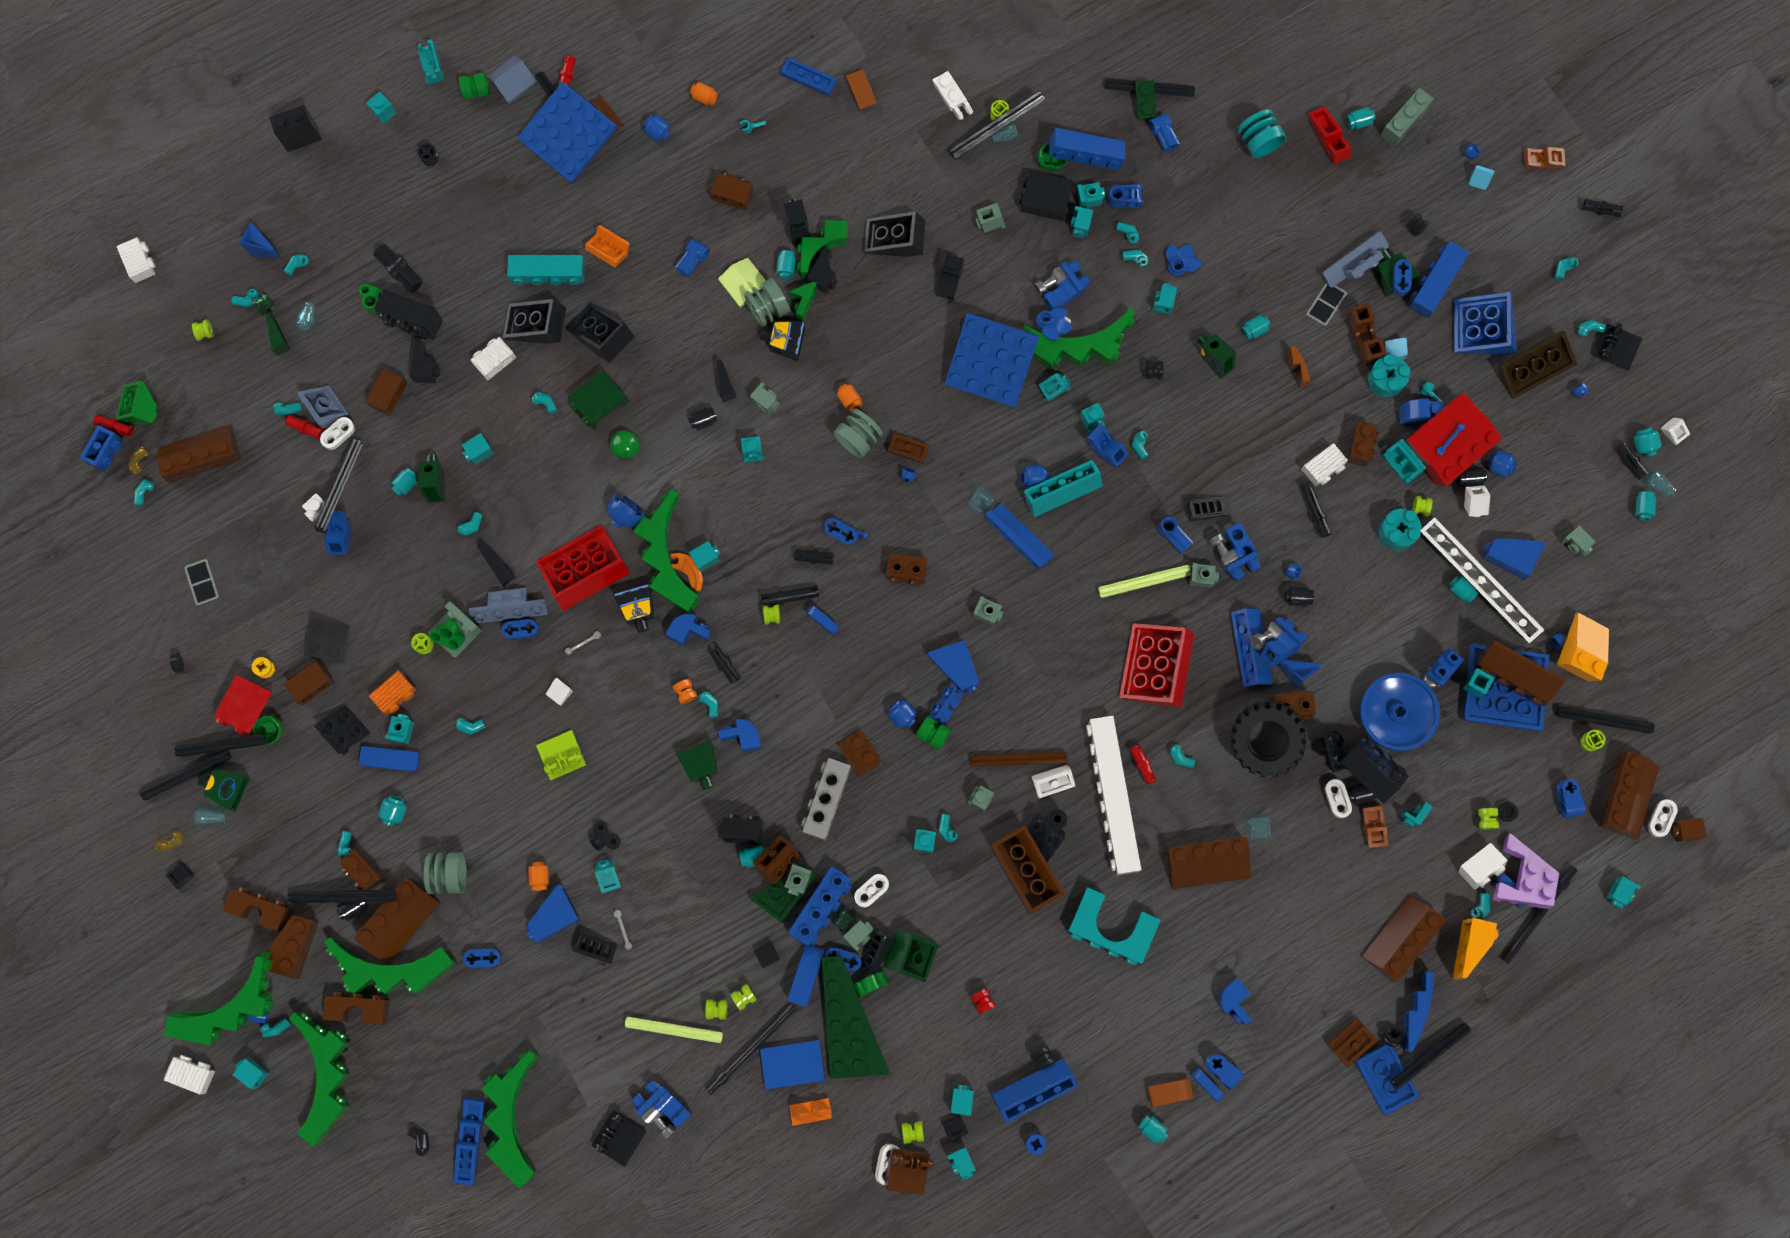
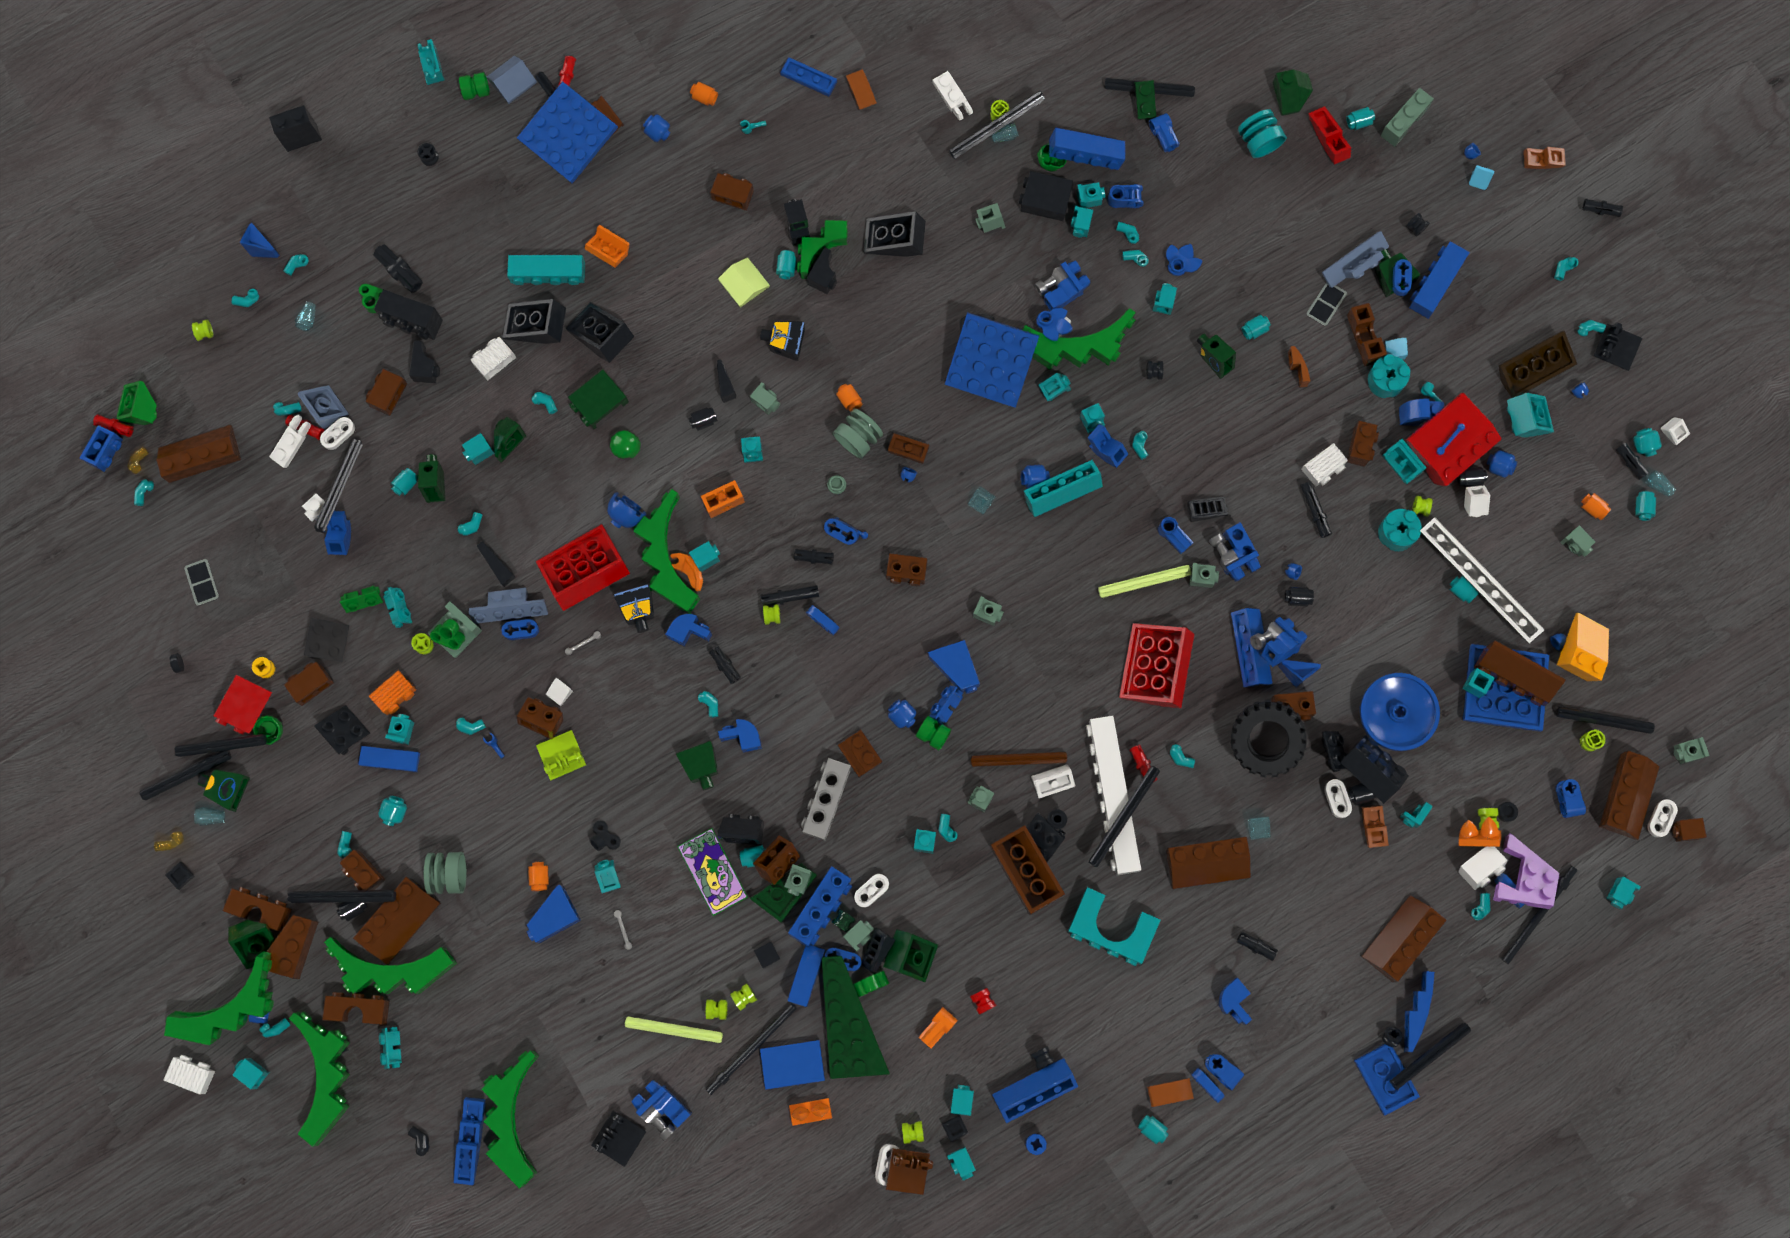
white brick [117,237,156,283] -> none
clear green wheel [251,292,274,316] -> none
dark green slope [265,313,290,356] -> none
teal brick [366,92,397,125] -> none
blue beam [463,949,502,968] -> none
black slope [573,932,617,964] -> none
orange wheel [673,679,698,705] -> none
blue piece [675,239,710,278] -> none
sand green wheel [744,278,790,327] -> none
green slope [789,282,818,322] -> none
black arch [936,254,964,300] -> none
blue panel [985,503,1054,571] -> none
reddish brown plate [1327,1018,1377,1067] -> none
blue hips [1423,647,1464,688] -> none
light orange slope [1452,918,1498,980] -> none
blue slope [1454,292,1517,355] -> none
blue slope [1483,538,1546,580] -> none
none -> dark green slope [228,920,275,970]
none -> white hinge [269,415,311,468]
none -> green hinge [340,586,383,613]
none -> teal hinge [379,1027,402,1069]
none -> teal hinge [383,587,412,628]
none -> blue hand [483,733,505,759]
none -> dark green slope [494,417,526,463]
none -> reddish brown brick [517,697,563,739]
none -> tile [677,828,748,916]
none -> orange brick [701,480,745,518]
none -> sand green plate [827,475,846,494]
none -> orange piece [919,1007,958,1049]
none -> black axle [1089,766,1160,867]
none -> black pin [1236,931,1278,961]
none -> dark green slope [1273,69,1313,116]
none -> orange tile [1459,817,1501,847]
none -> teal slope [1507,393,1554,438]
none -> orange brick [1581,493,1611,520]
none -> sand green brick [1674,737,1710,765]

